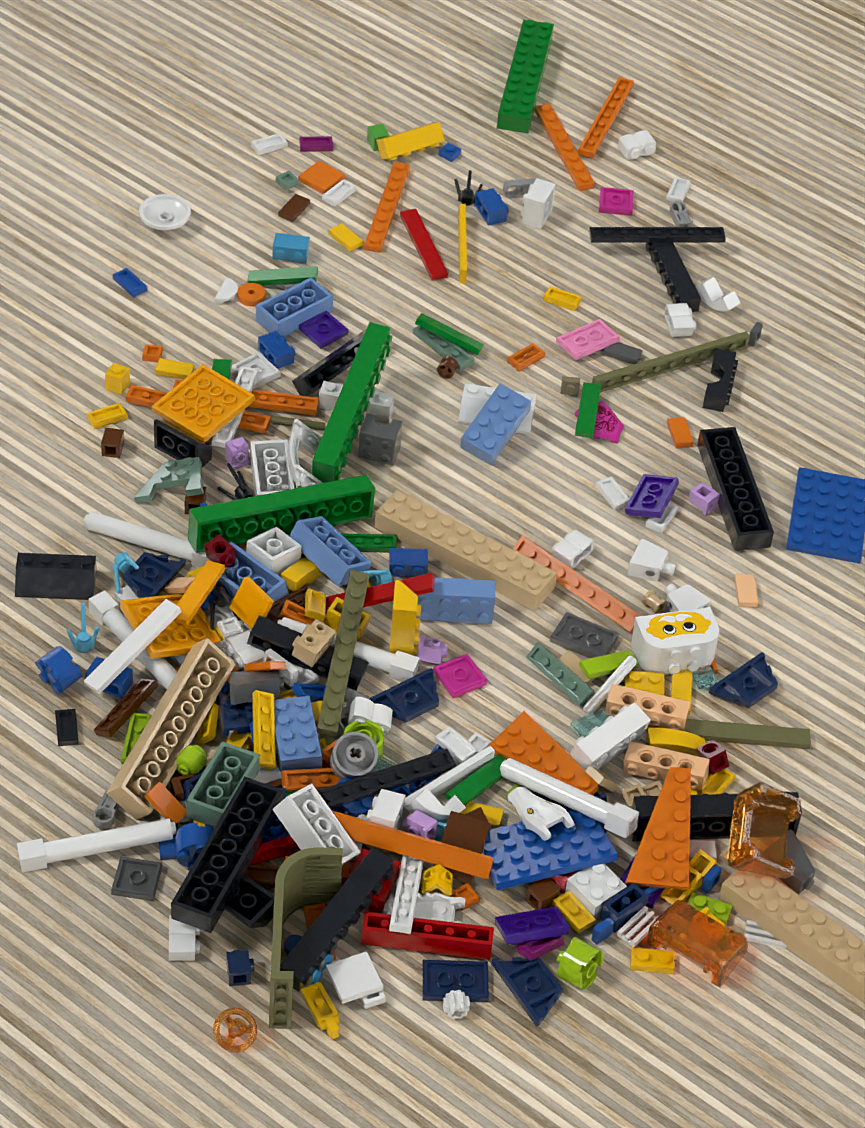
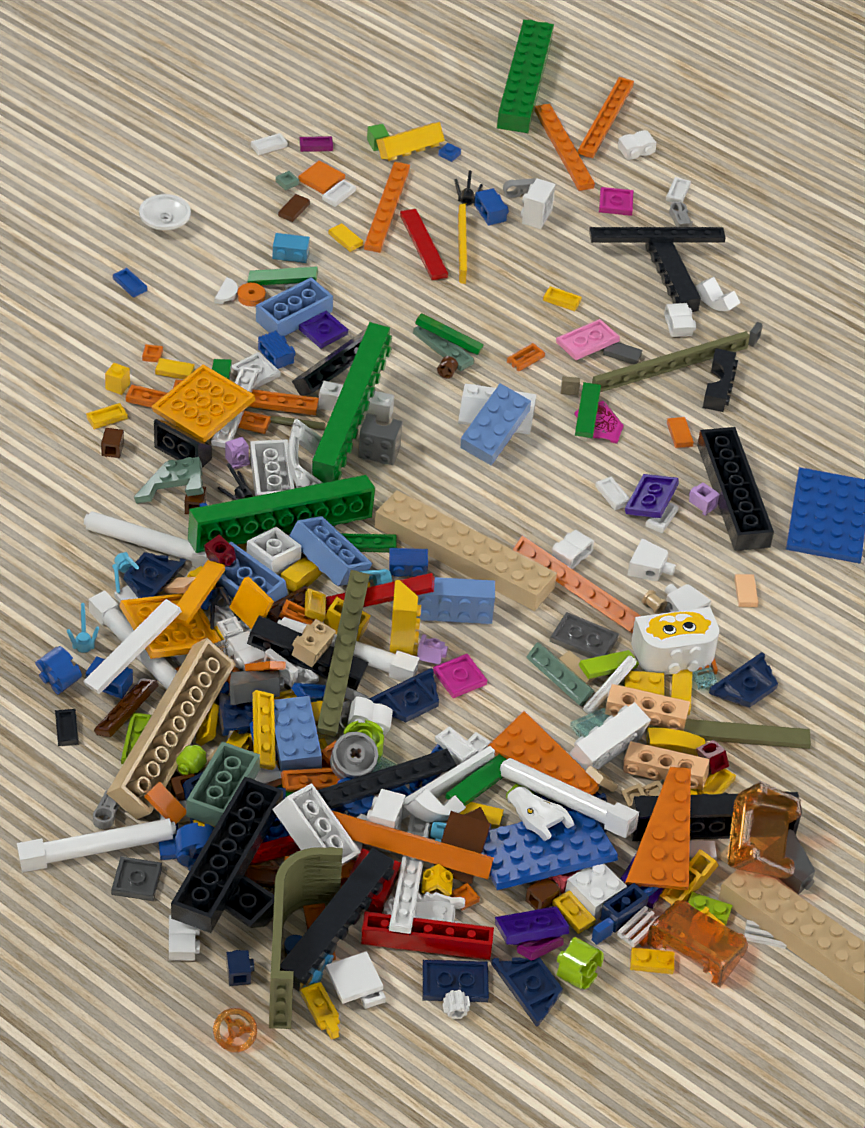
black slope [15,552,97,600] -> none
lavender brick [403,810,437,840] -> none
blue tile [701,864,722,893] -> none

